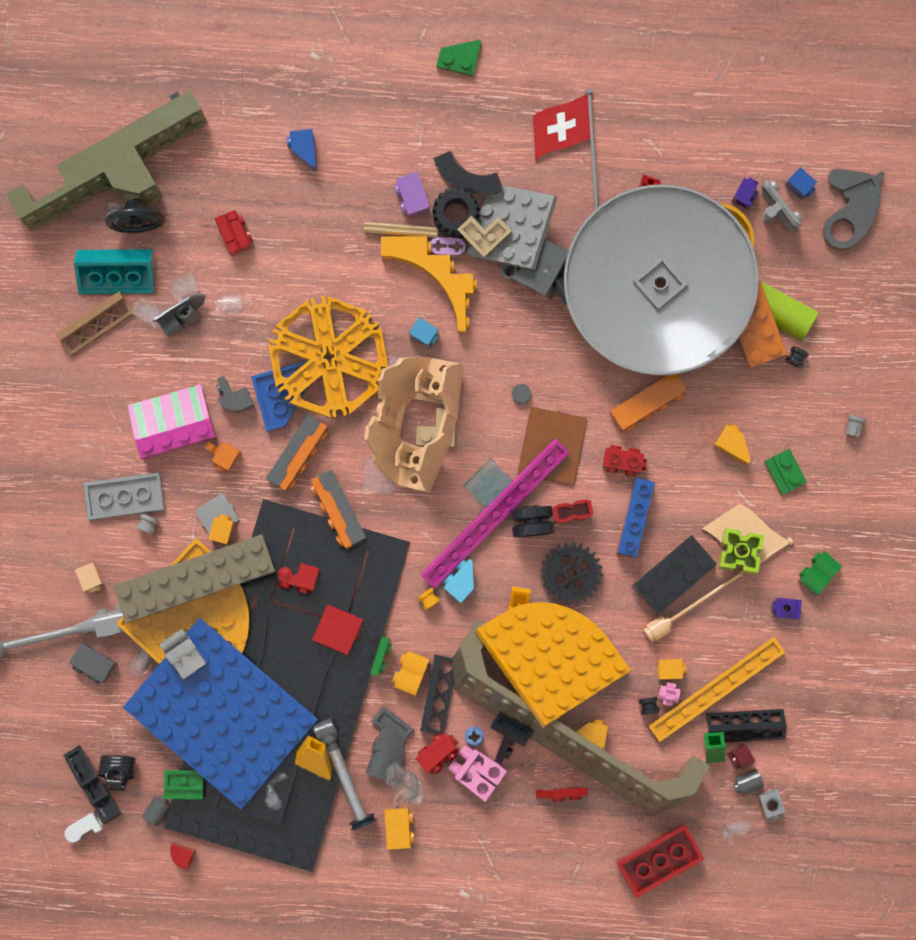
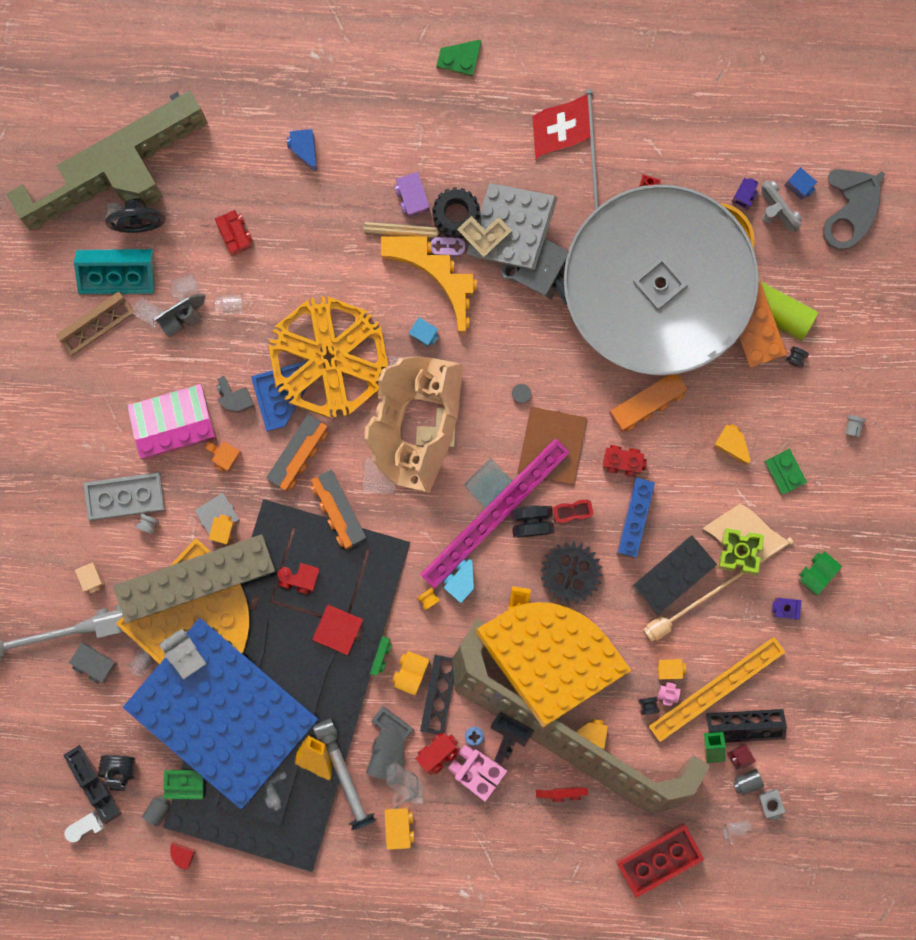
black tile [433,151,504,195] -> none

